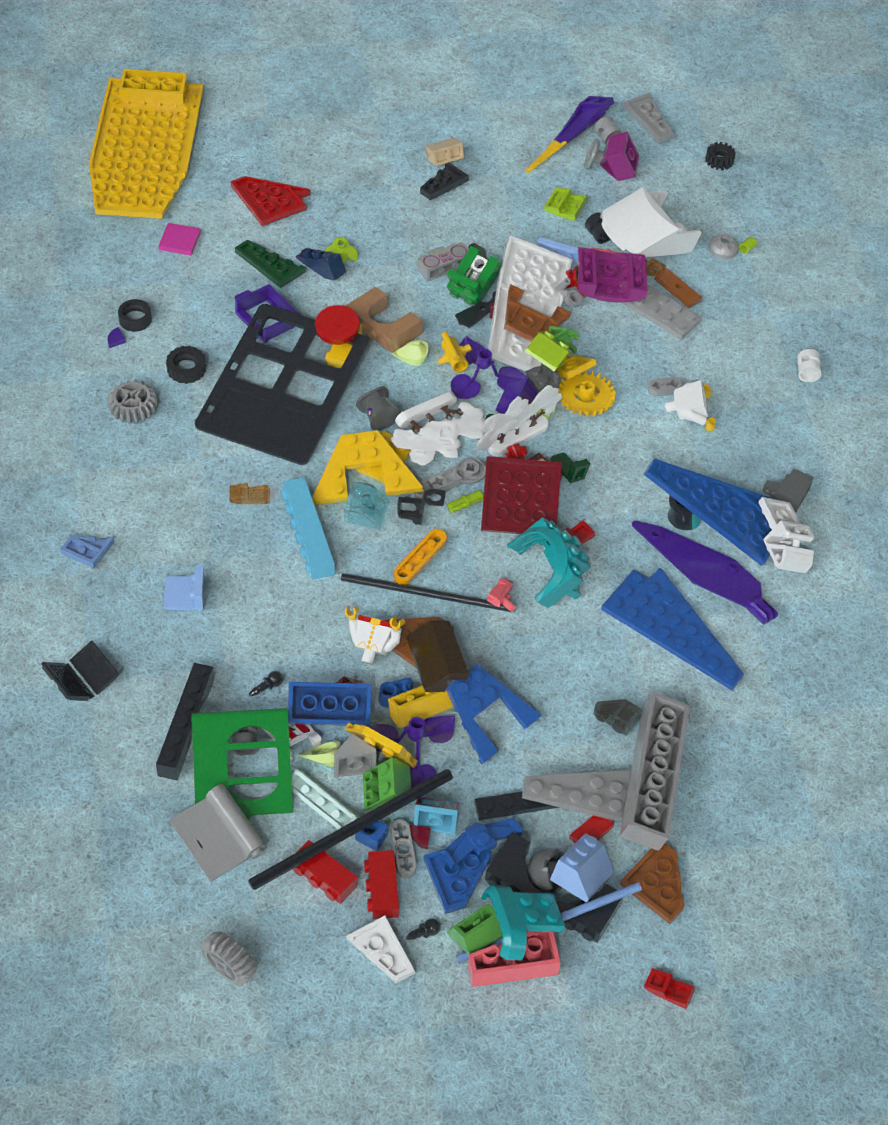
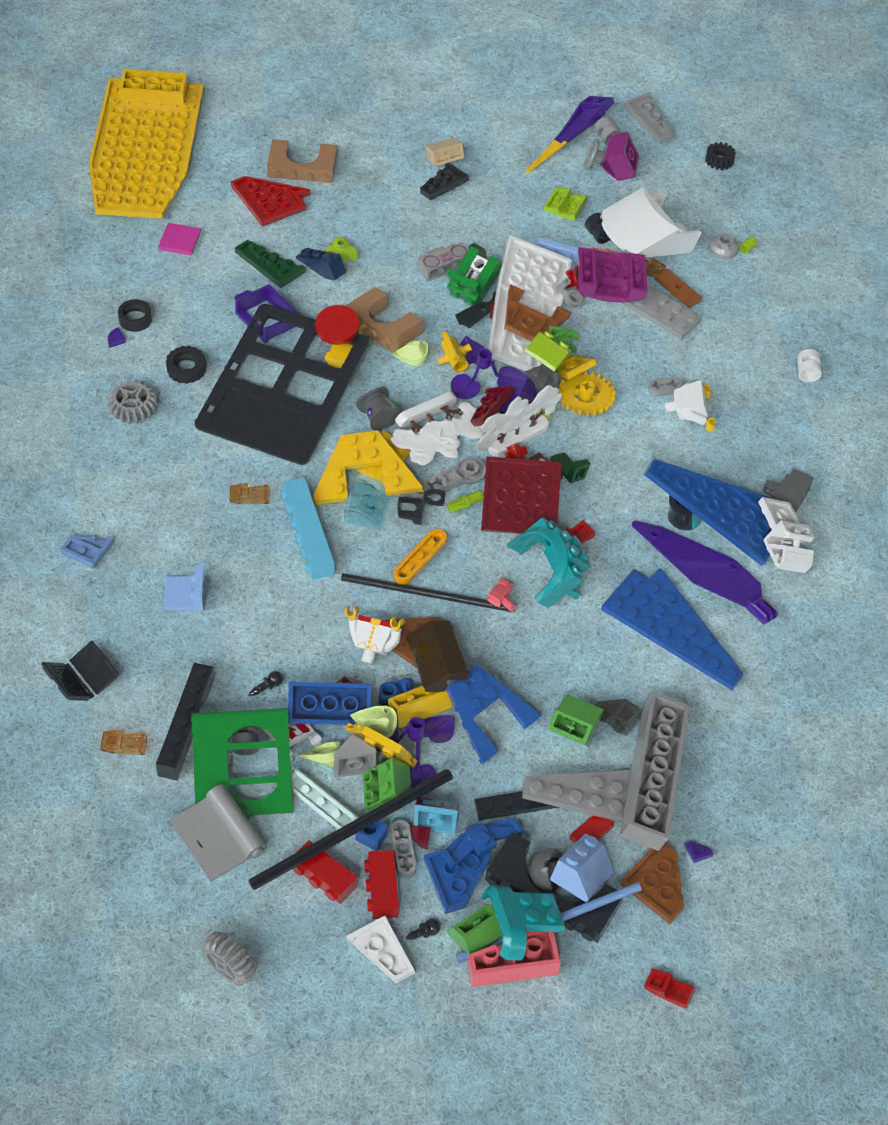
none -> clear orange slope [100,730,148,755]
none -> medium nougat arch [267,139,337,183]
none -> yellowish green piece [350,706,397,738]
none -> dark red wing [470,385,515,427]
none -> bright green slope [548,694,604,747]
none -> dark purple tile [684,842,713,863]

